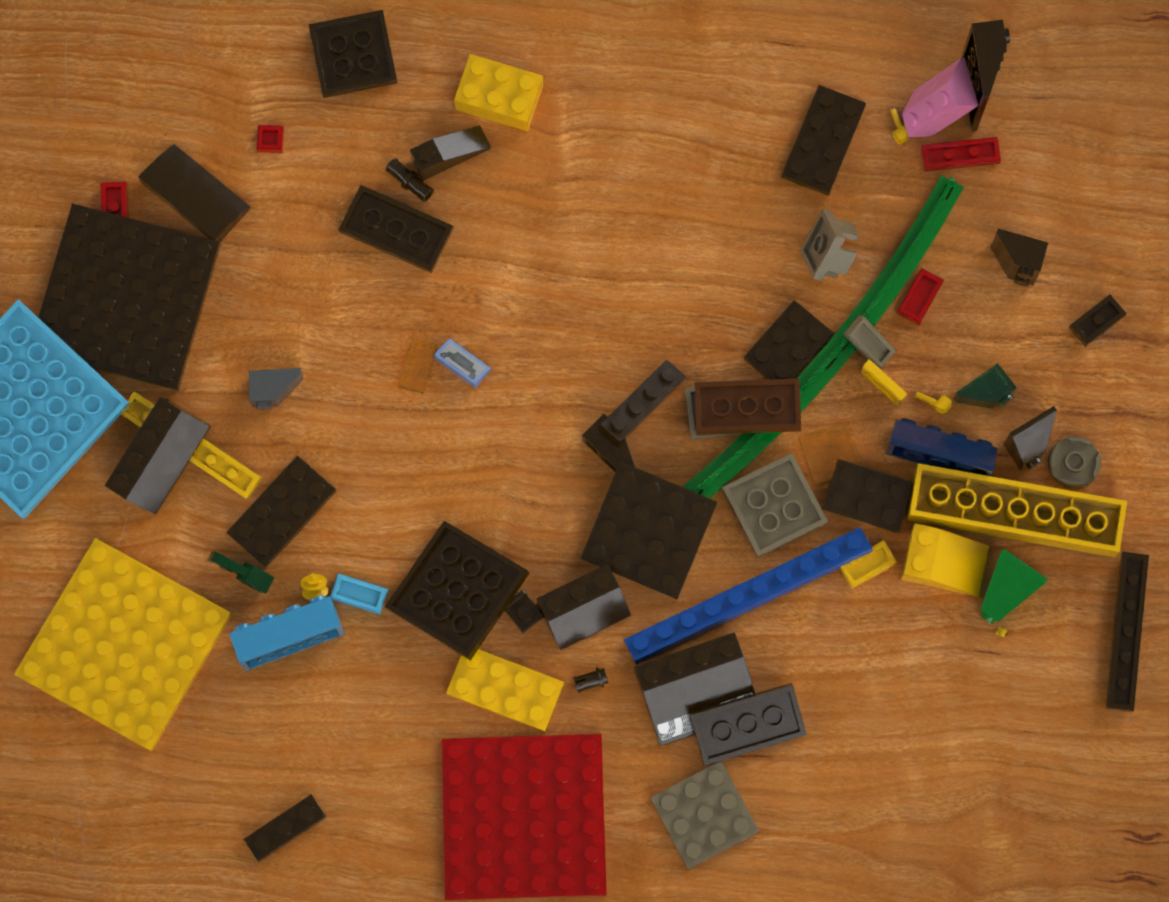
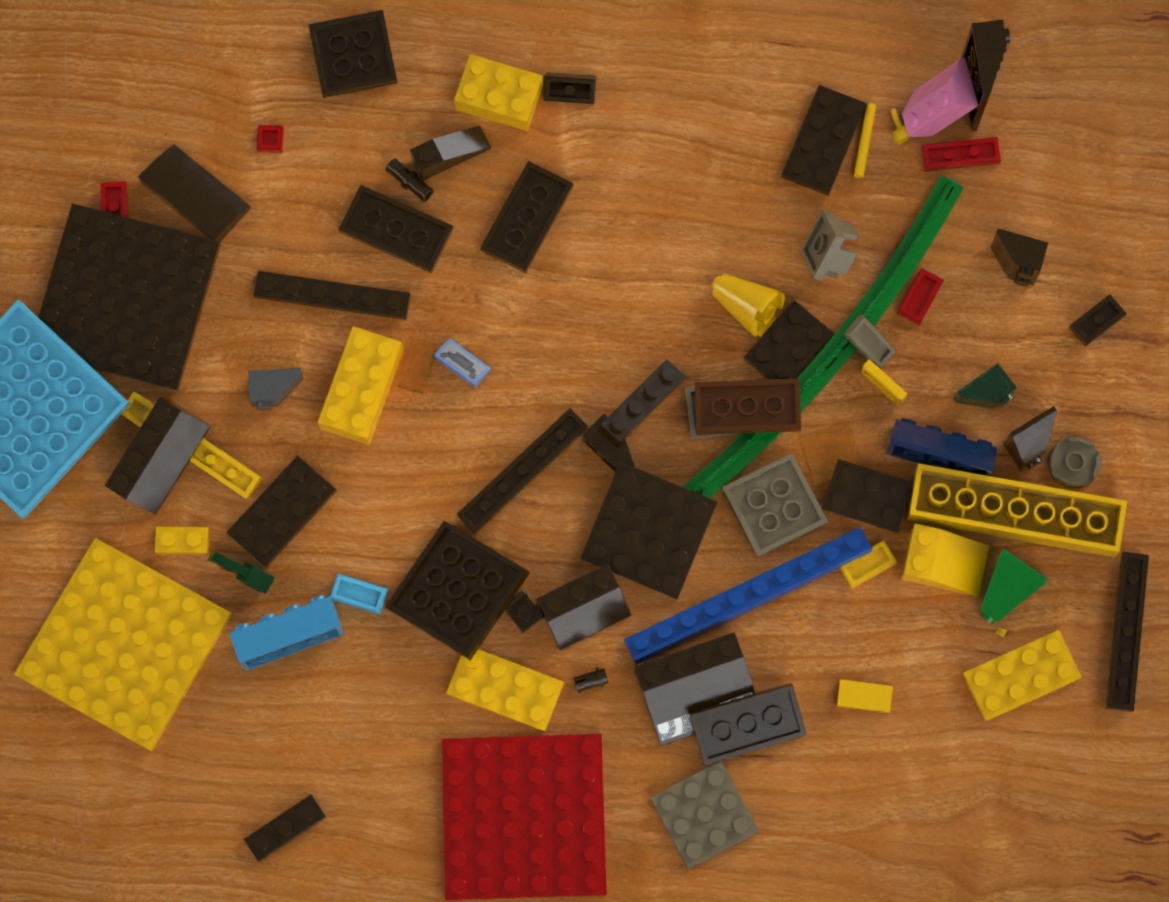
yellow wheel [301,573,328,600] -> none
yellow hand [915,391,952,414] -> none
none -> yellow plate [155,527,210,555]
none -> dark brown plate [254,271,411,320]
none -> yellow brick [318,326,404,445]
none -> dark brown plate [457,408,588,534]
none -> dark brown plate [480,161,574,273]
none -> dark brown slope [544,72,596,104]
none -> yellow cone [711,274,785,337]
none -> yellow tile [836,679,893,713]
none -> yellow bar [854,103,876,178]
none -> yellow plate [962,630,1082,722]

